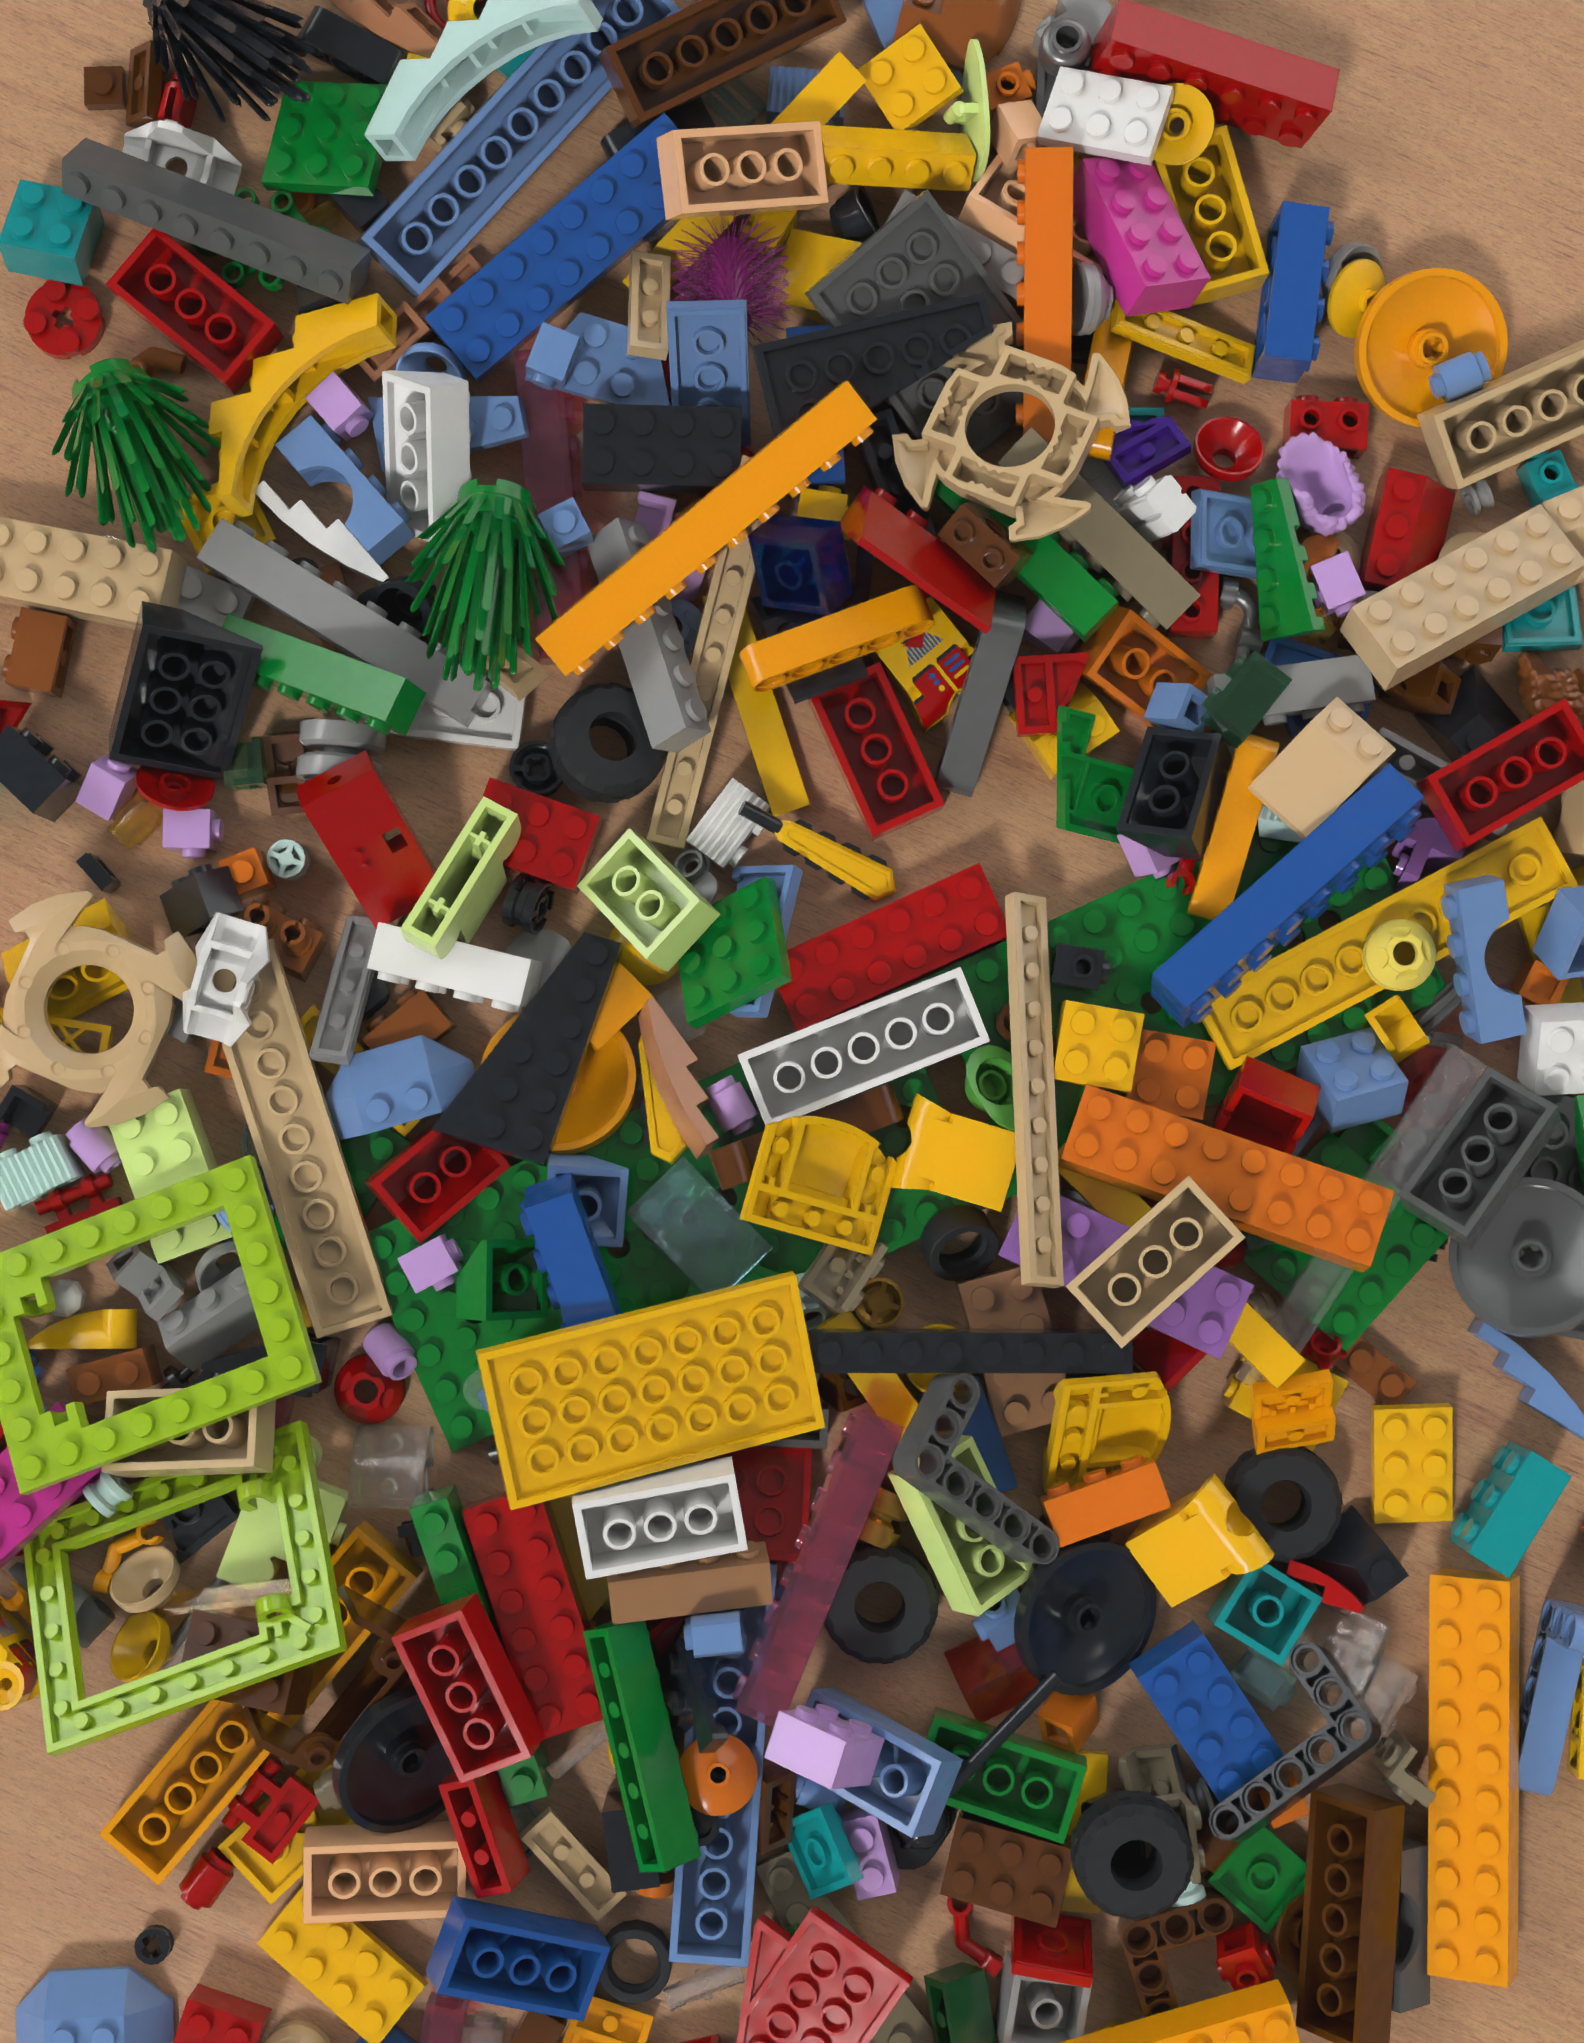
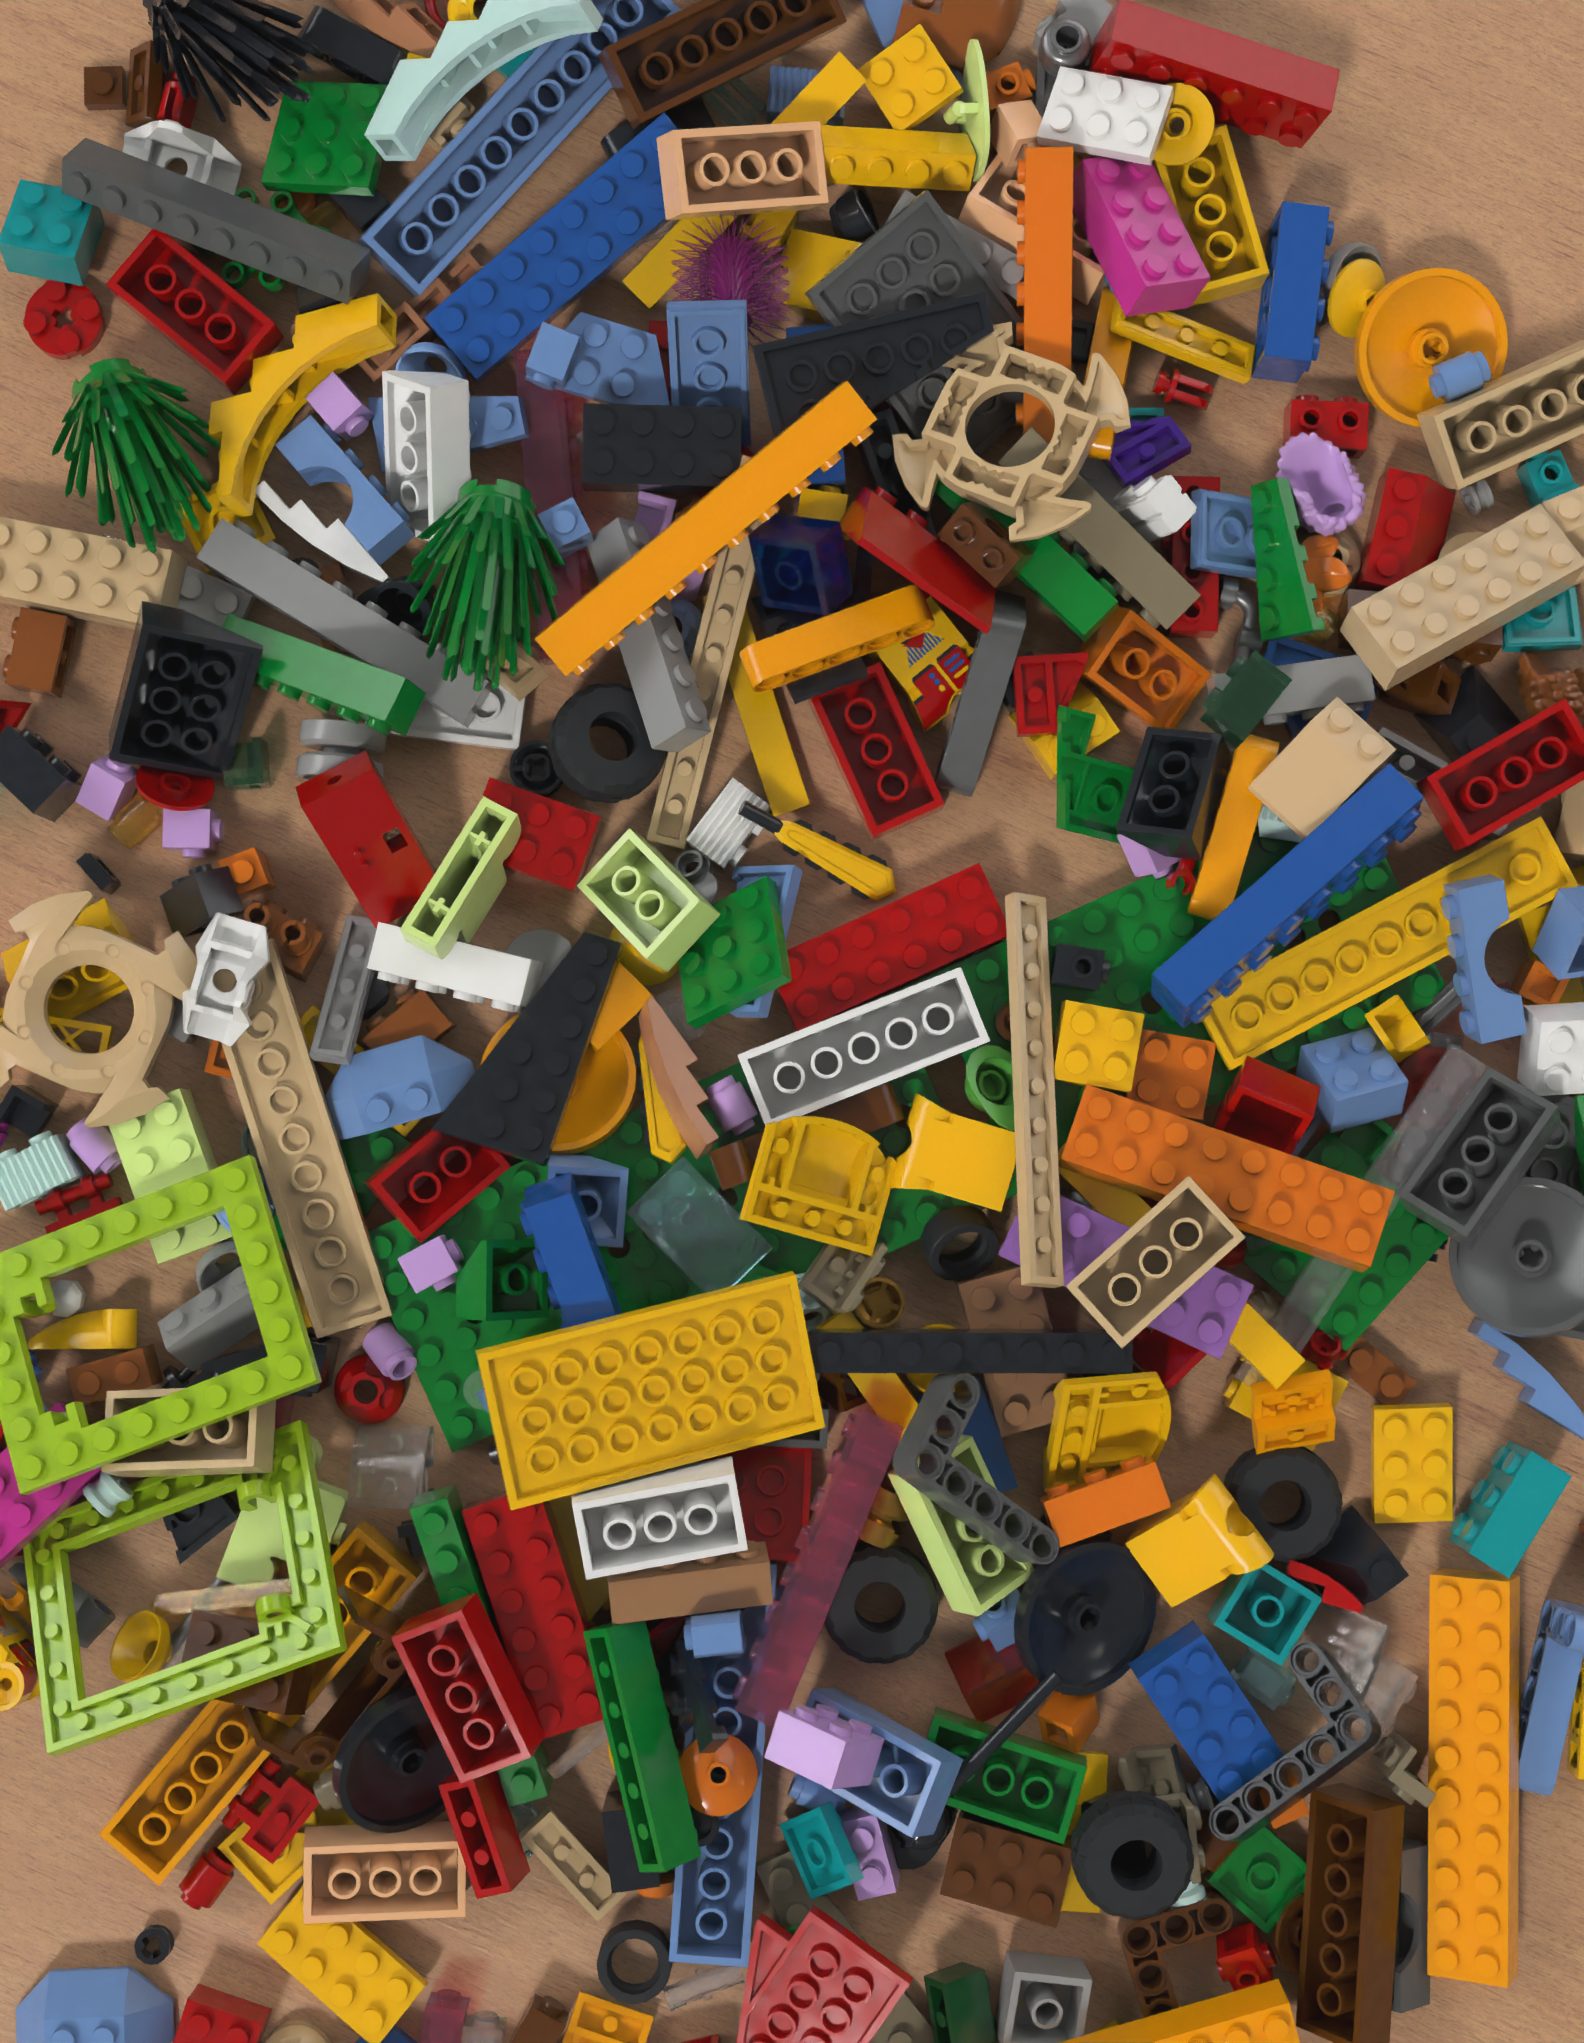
light orange arm [93,1520,165,1594] -> none
light grey brick [106,1243,187,1322] -> none
tan piece [110,1546,180,1613] -> none
dark orange arm [130,347,187,377] -> none
reddish brown slope [262,731,307,816] -> none
light aqua wheel [266,839,311,881] -> none
blue brick [426,1895,611,2021] -> none
black wheel [502,873,555,935] -> none
tan plate [627,250,671,361] -> none
reddish brown slope [757,1769,796,1855] -> none
red arm [947,1897,1004,1977] -> none
red plate [1011,1914,1093,1988] -> none
lavender brick [1023,599,1080,654] -> none
light grey piece [1072,262,1113,336] -> none
medium blue brick [1143,682,1215,732] -> none
red piece [1193,416,1265,482] -> none
lavender brick [1307,550,1366,617] -> none
light yellow piece [1362,919,1436,991] -> none
medium lavender brick [1391,818,1466,892] -> none

